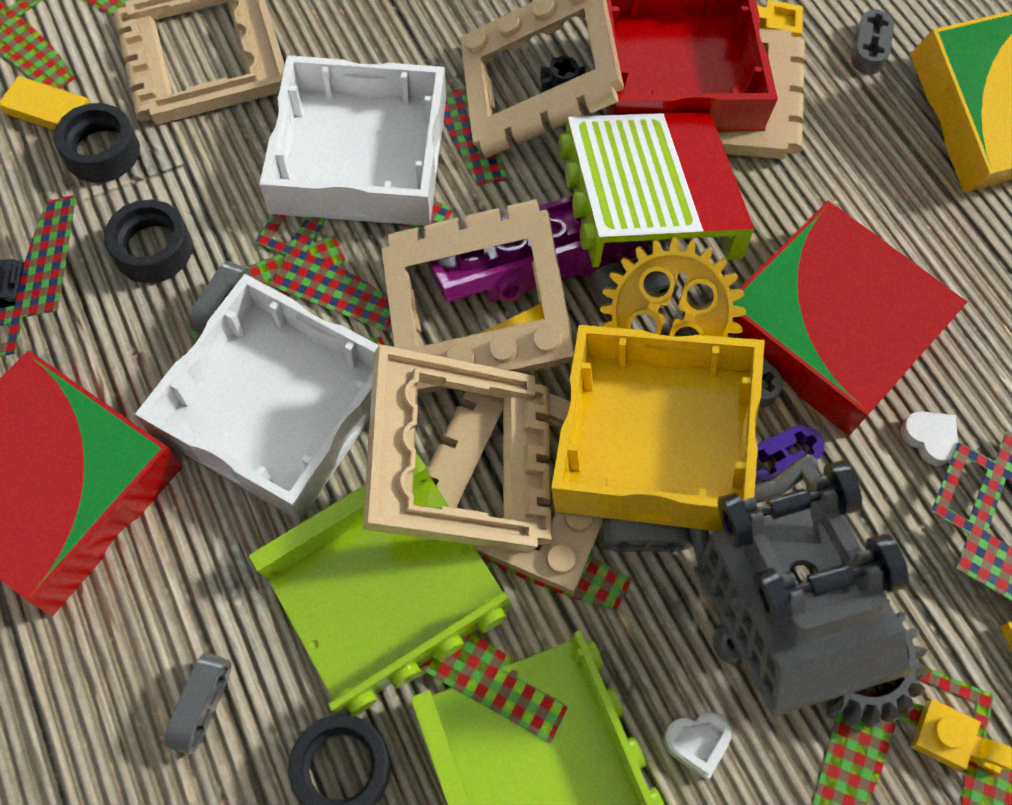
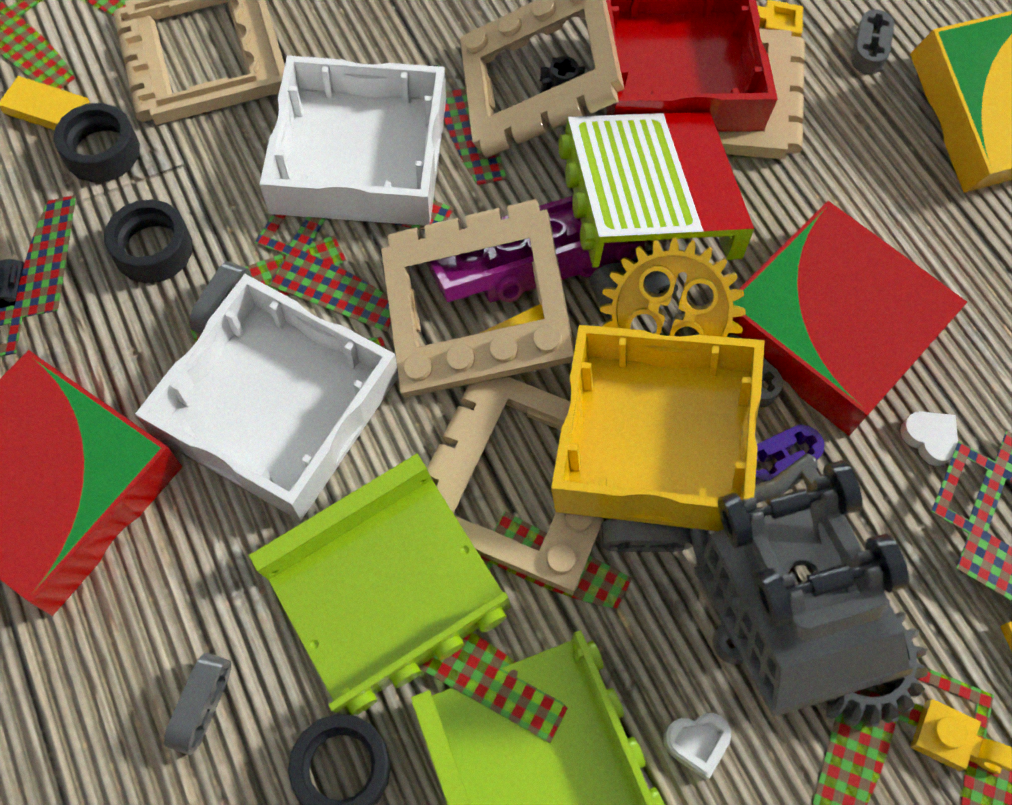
tan hinge [362,344,552,553] -> none

